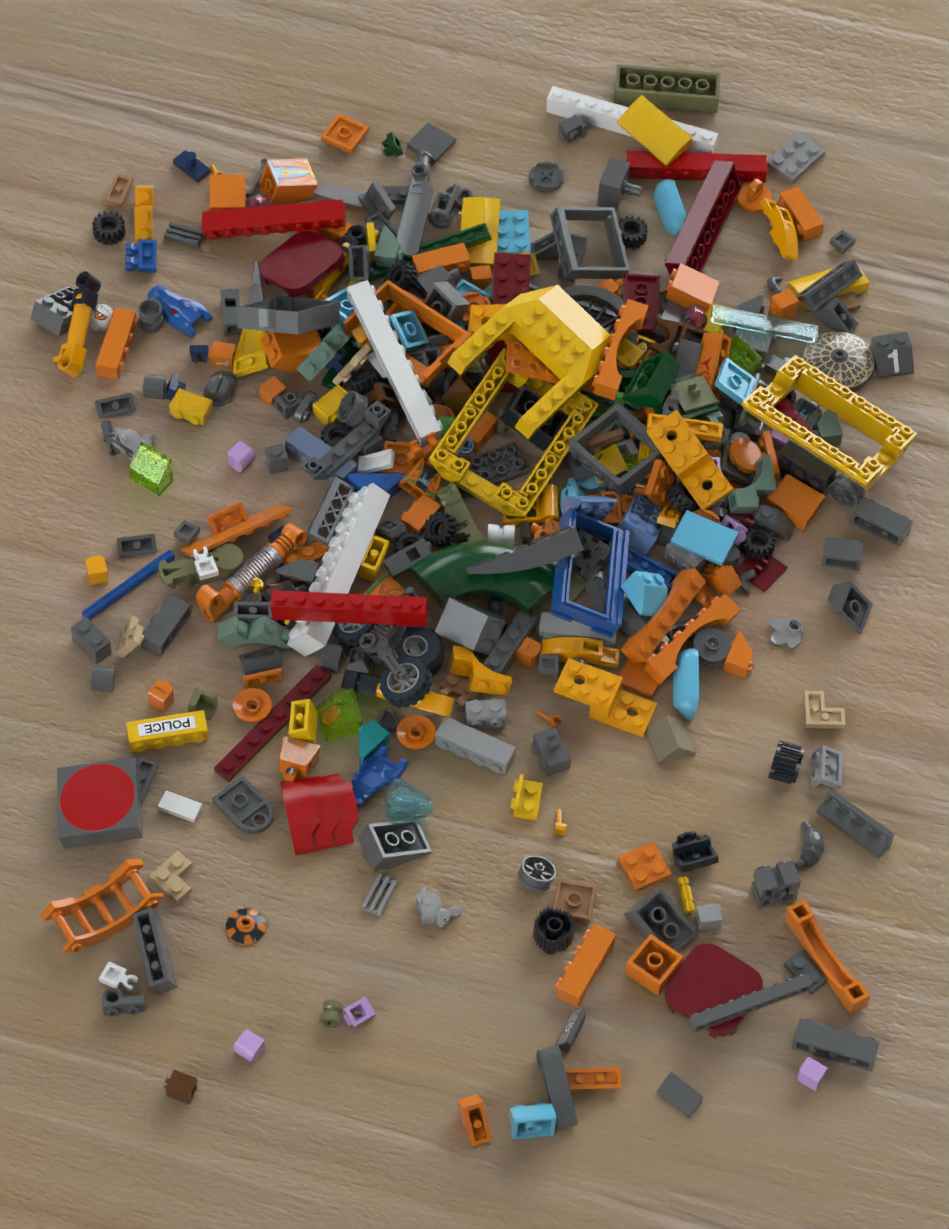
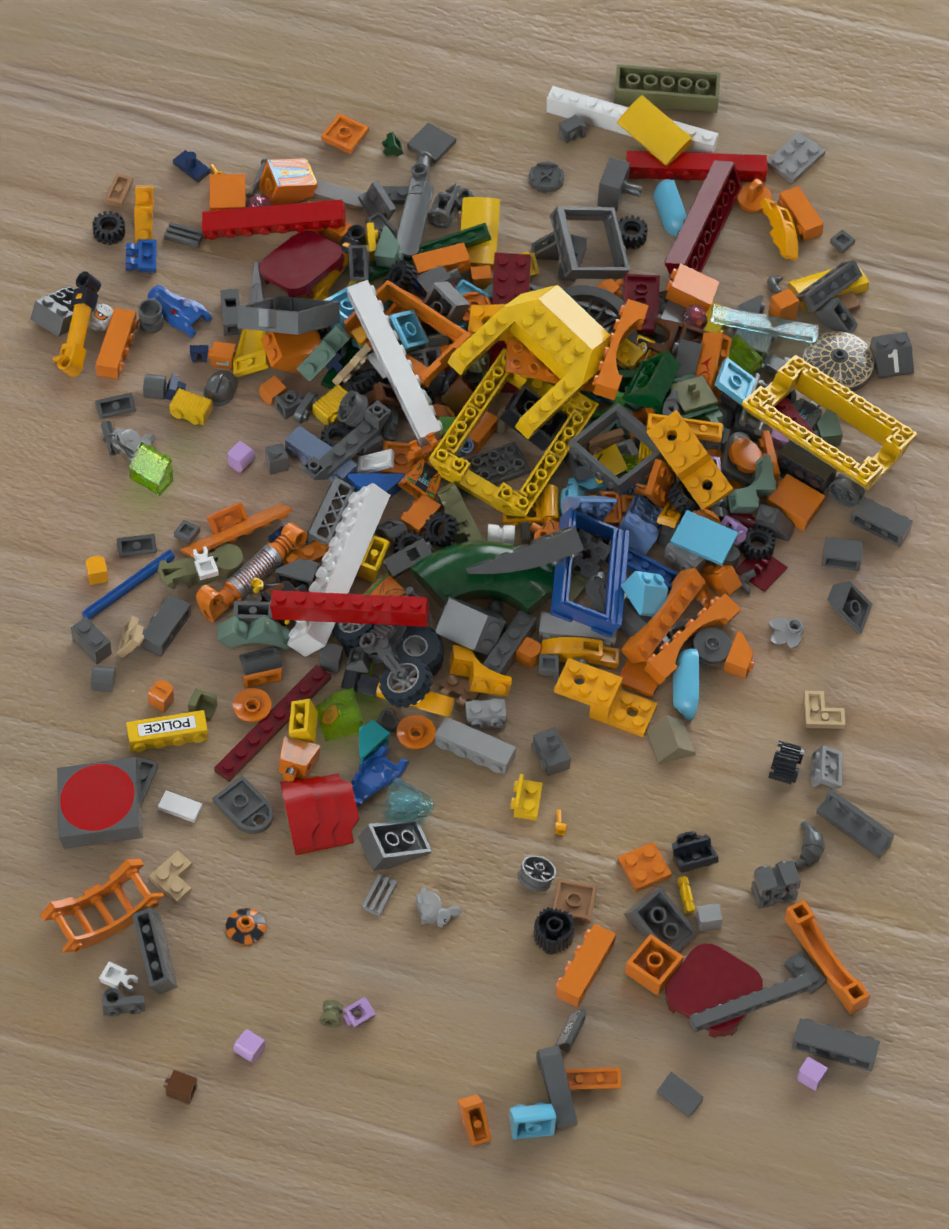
medium azure plate [497,210,531,254] -> none
orange hand [536,710,562,729] -> none

